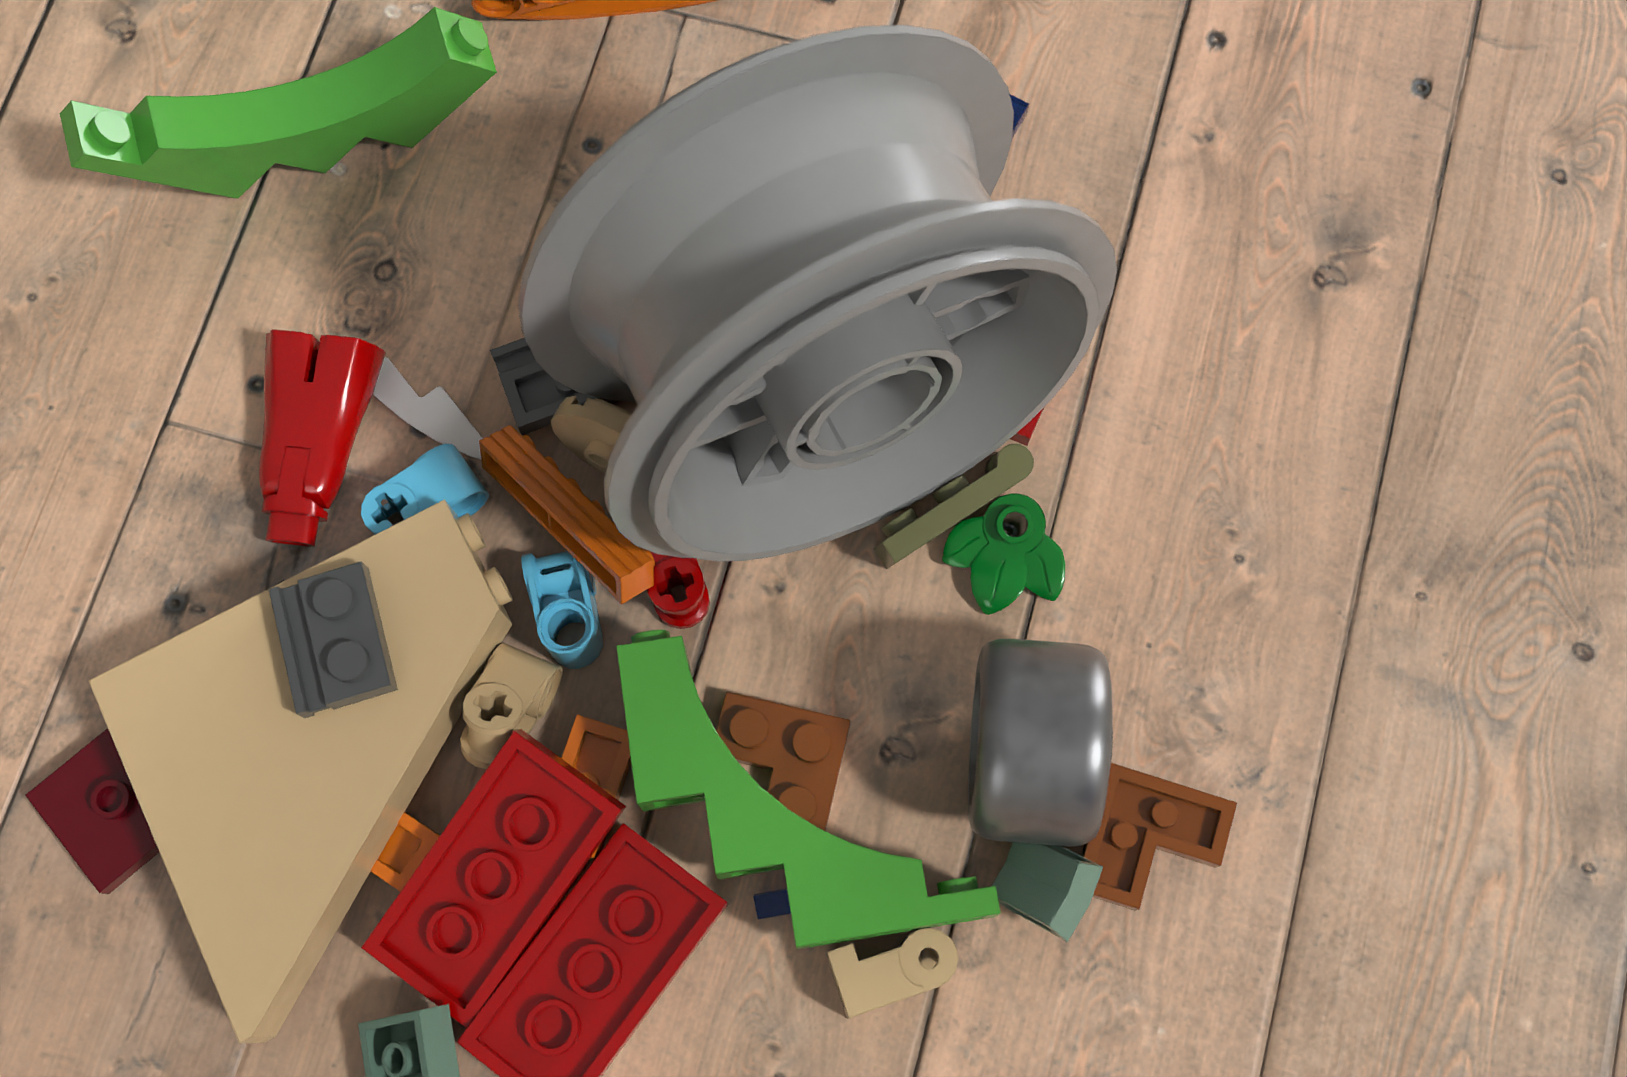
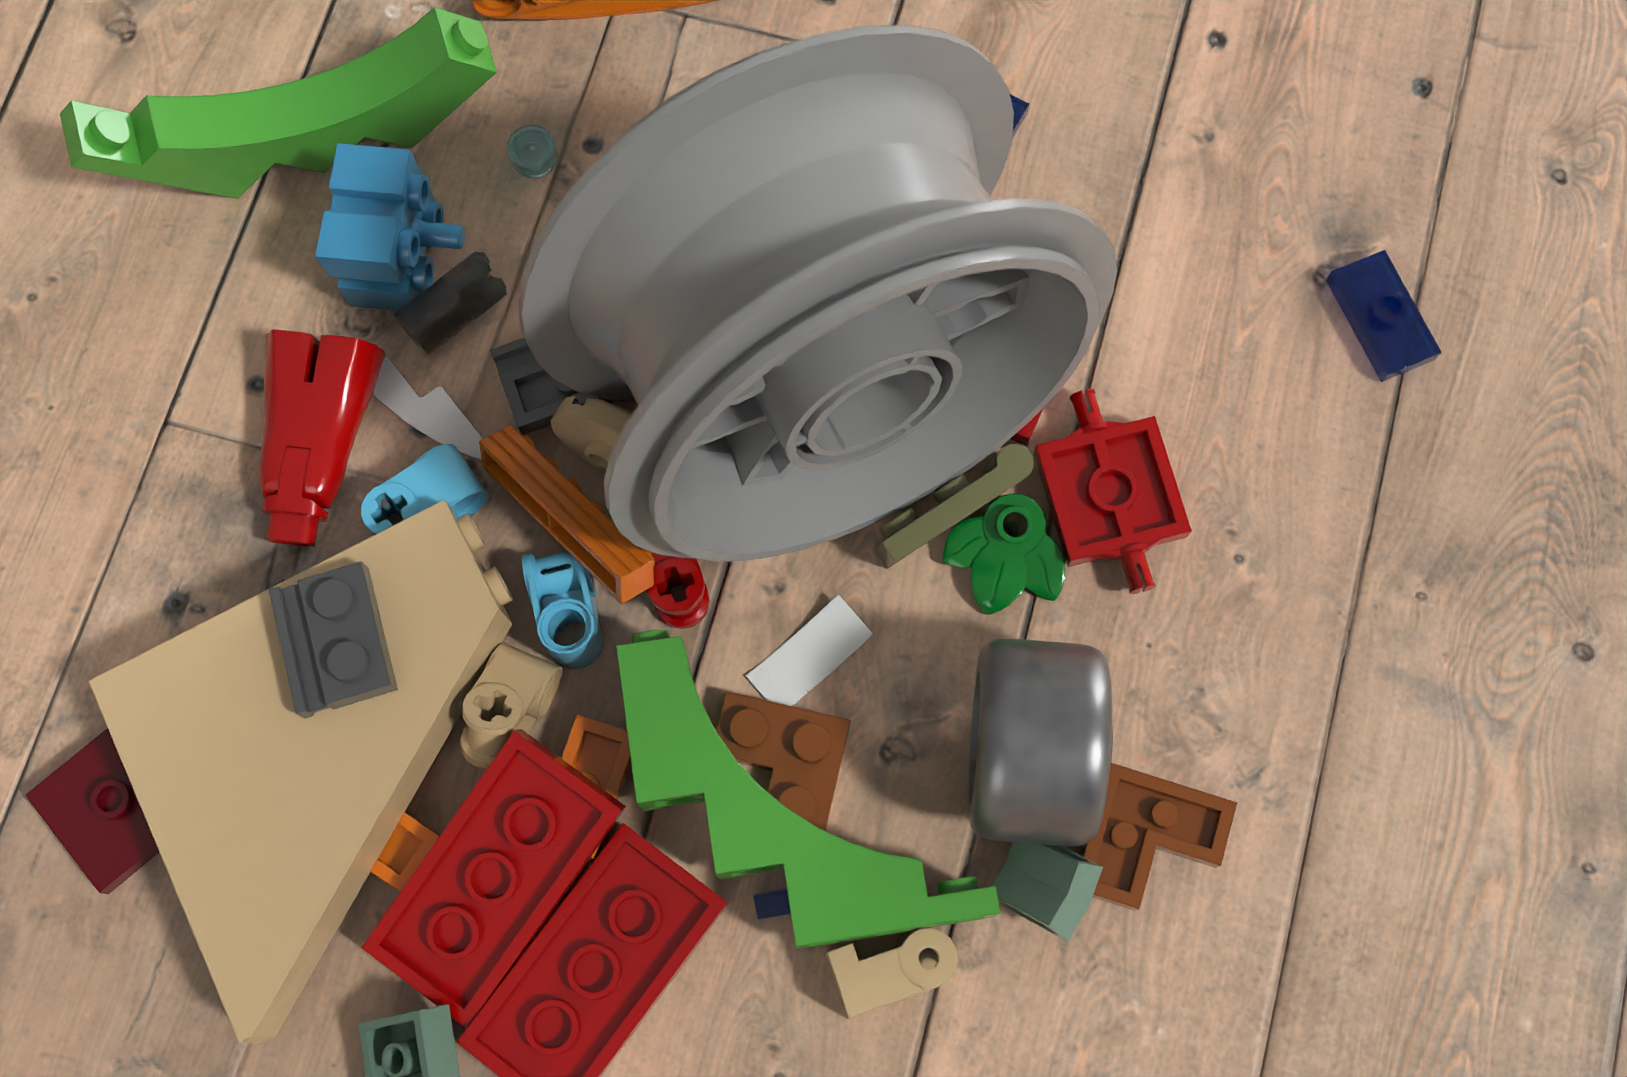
none -> dark azure brick [315,143,465,313]
none -> clear smoke hinge [393,251,507,356]
none -> clear light blue piece [507,125,557,178]
none -> white sticker [745,594,873,706]
none -> red plate [1033,389,1192,594]
none -> clear blue plate [1326,250,1442,382]

